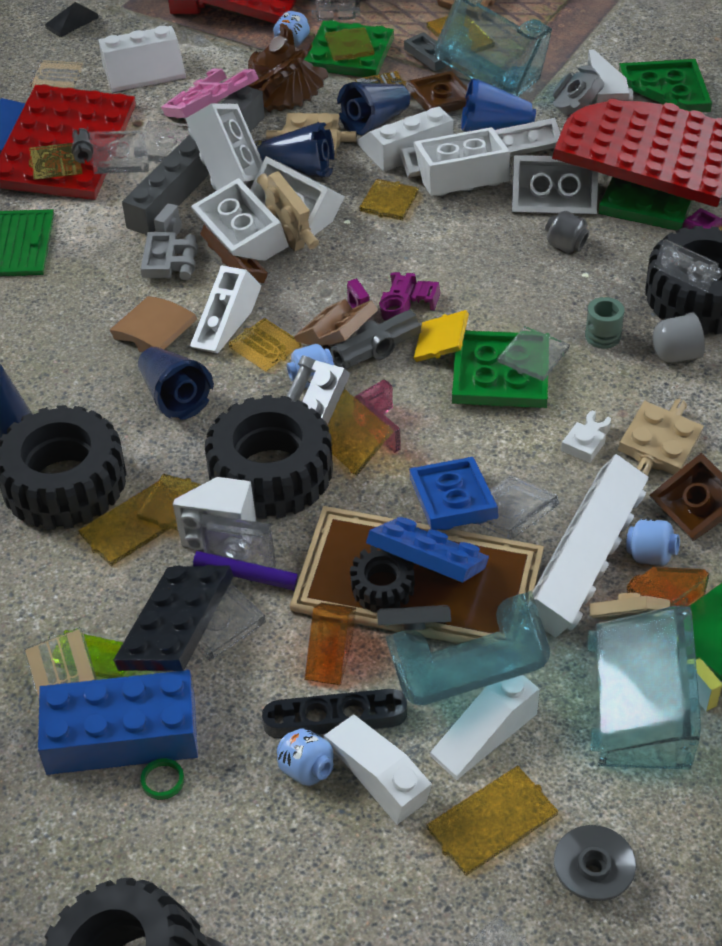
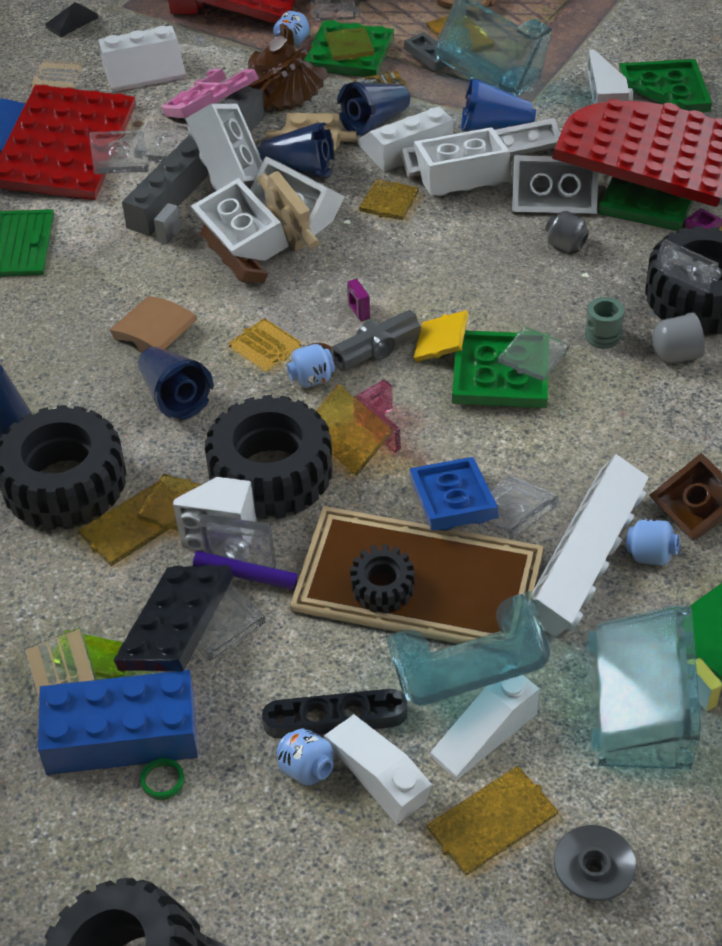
clear yellow piece [29,143,82,180] -> none
dark grey pin [71,128,94,164] -> none
light grey plate [141,232,198,280] -> none
white slope [190,266,261,354] -> none
light grey plate [287,355,351,425] -> none
medium nougat slope [294,299,378,345] -> none
clear orange slope [304,602,356,685] -> none
blue plate [366,517,489,583] -> none
dark grey plate [377,605,451,630] -> none
magenta piece [379,272,441,321] -> none
reddish brown tile [406,71,467,113] -> none
light grey plate [552,65,604,114] -> none
white plate [561,410,611,463] -> none
tan plate [589,593,670,621] -> none
tan plate [617,399,704,476] -> none
clear orange slope [627,567,710,633] -> none

